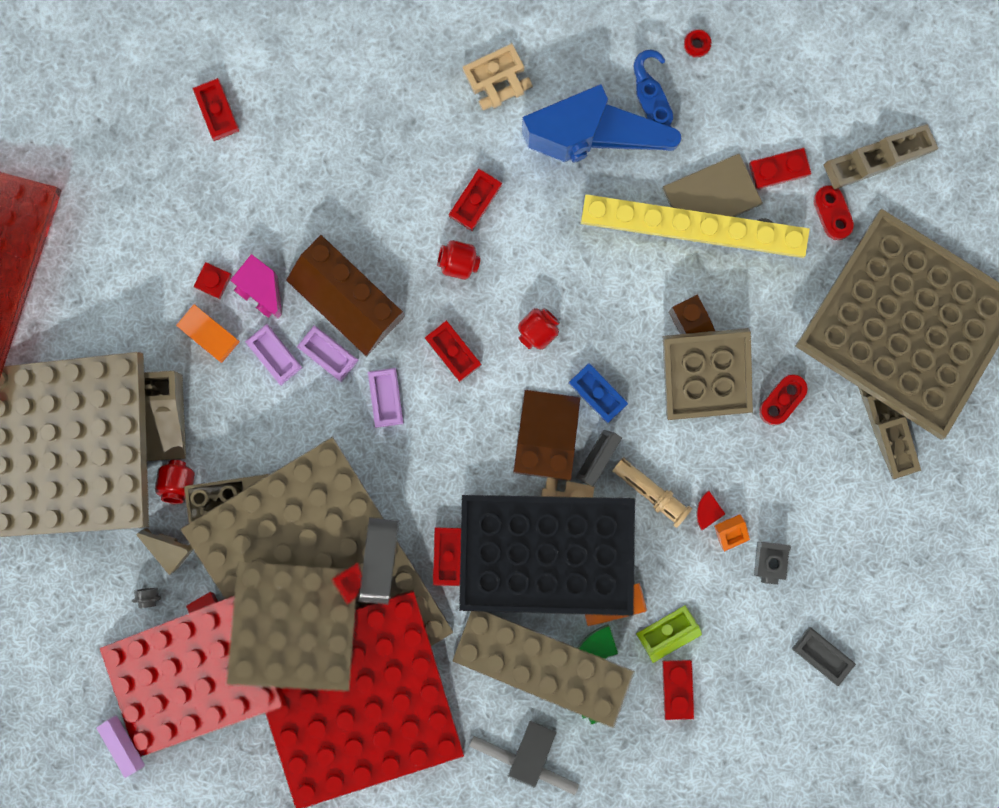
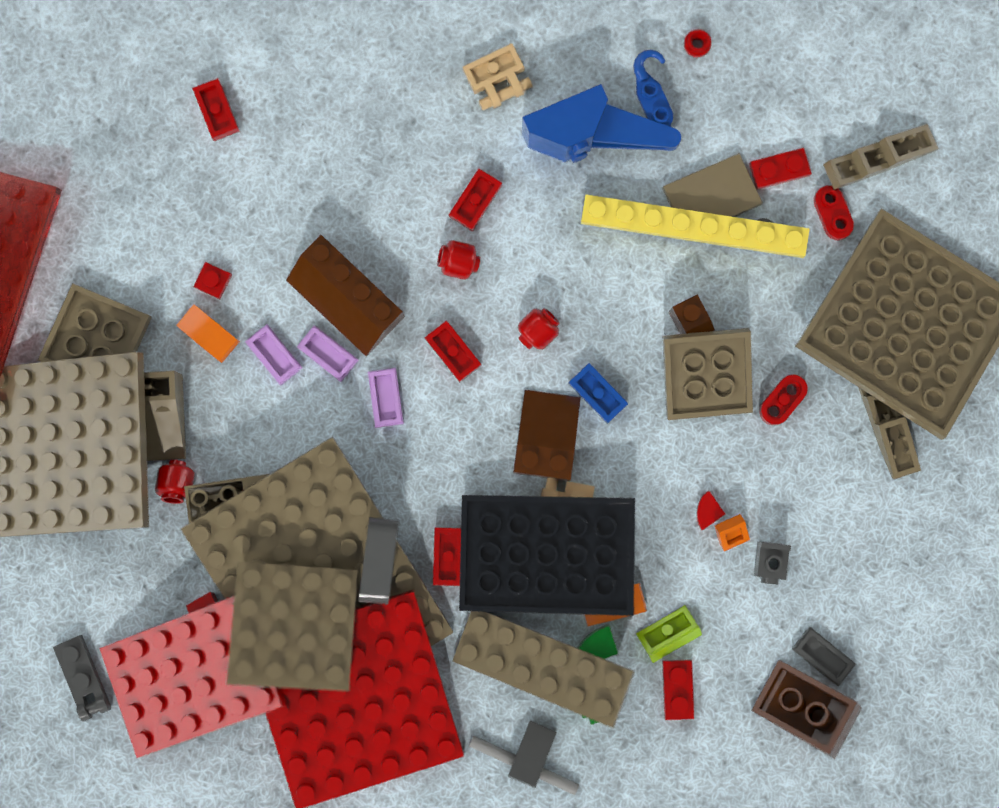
lavender tile [97,716,145,778] -> none
dark grey plate [132,588,161,608] -> none
dark tan tile [136,528,193,575] -> none
dark pink slope [230,254,282,319] -> none
red tile [331,563,362,605] -> none
dark grey tile [576,430,622,487] -> none
tan pin [612,457,693,528] -> none
none -> dark tan plate [37,283,152,362]
none -> dark grey plate [53,635,111,722]
none -> reddish brown slope [751,660,862,759]

